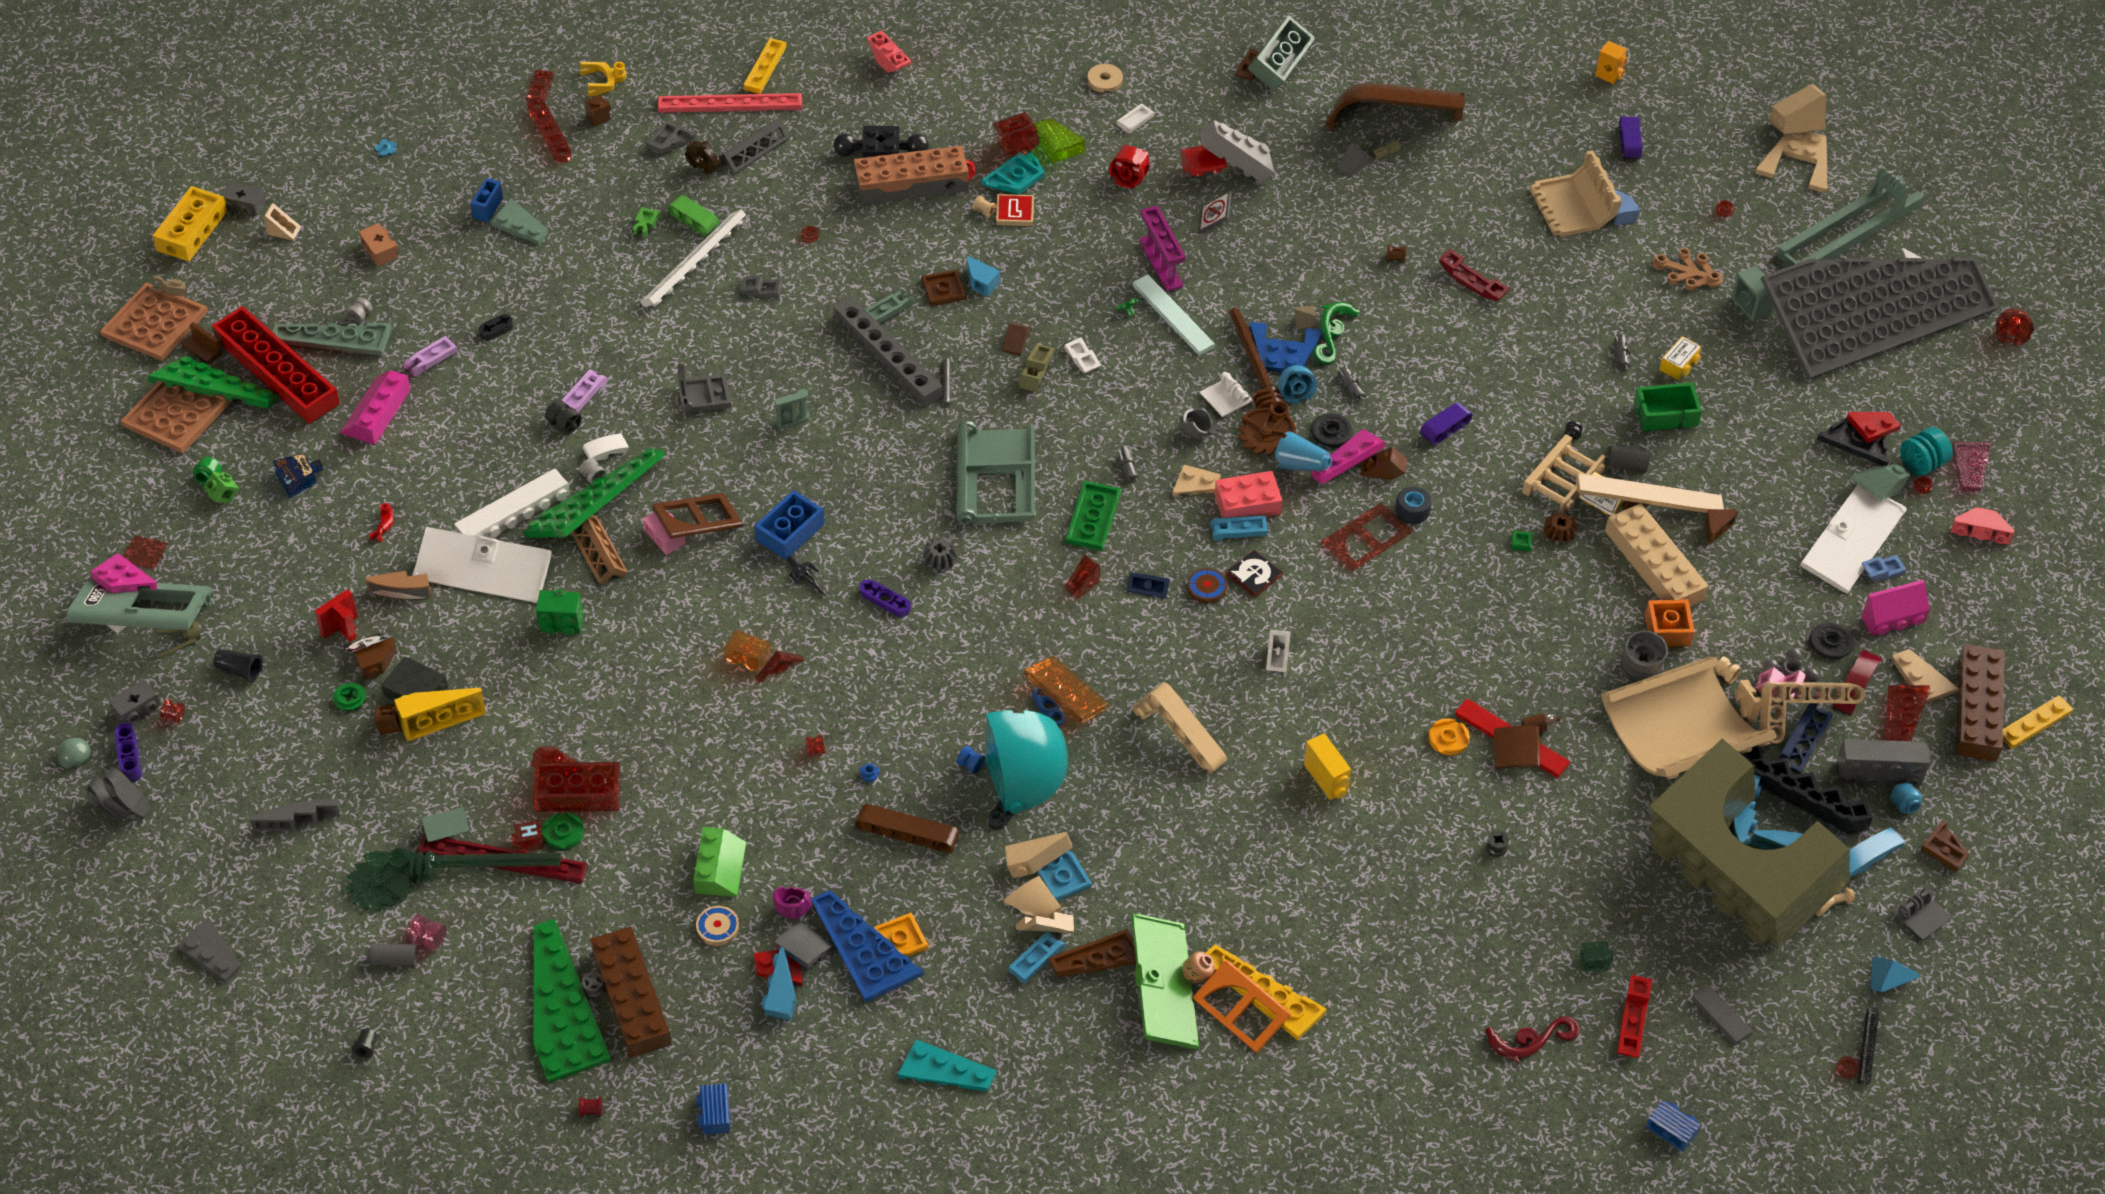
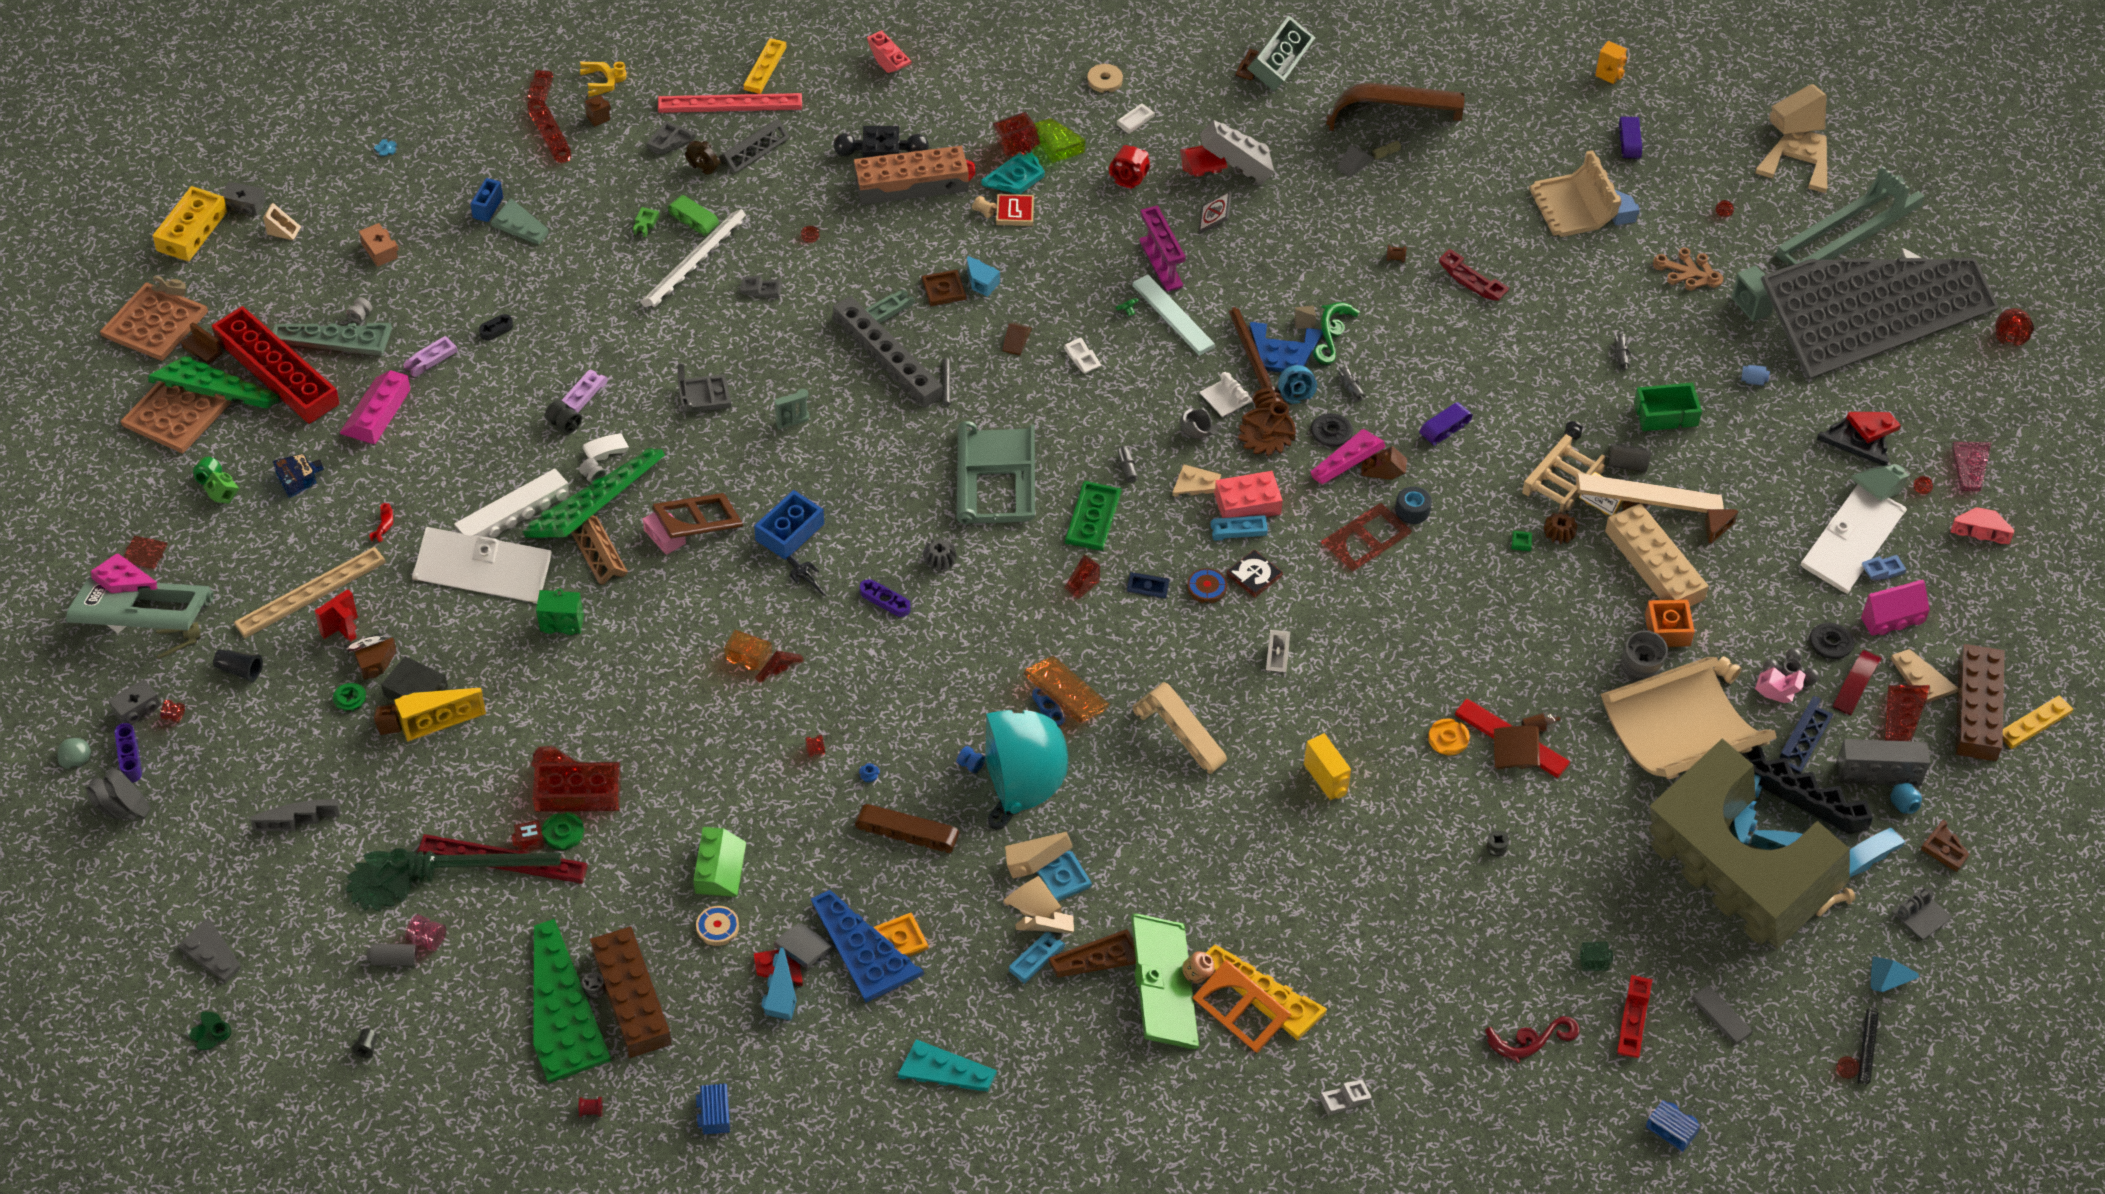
medium nougat slope [366,571,431,599] -> none
sand green panel [422,807,469,842] -> none
magenta hair [772,886,812,920] -> none
olive slope [1019,344,1055,392] -> none
dark azure cone [1275,432,1332,471] -> none
brick [1659,336,1701,381] -> none
tan wing [1735,679,1762,724] -> none
tan beam [1760,682,1865,743] -> none
teal wheel [1900,427,1953,477] -> none
none -> dark green plate [187,1011,232,1050]
none -> tan tile [234,547,386,638]
none -> light grey slope [1319,1079,1372,1116]
none -> medium blue brick [1741,365,1770,386]

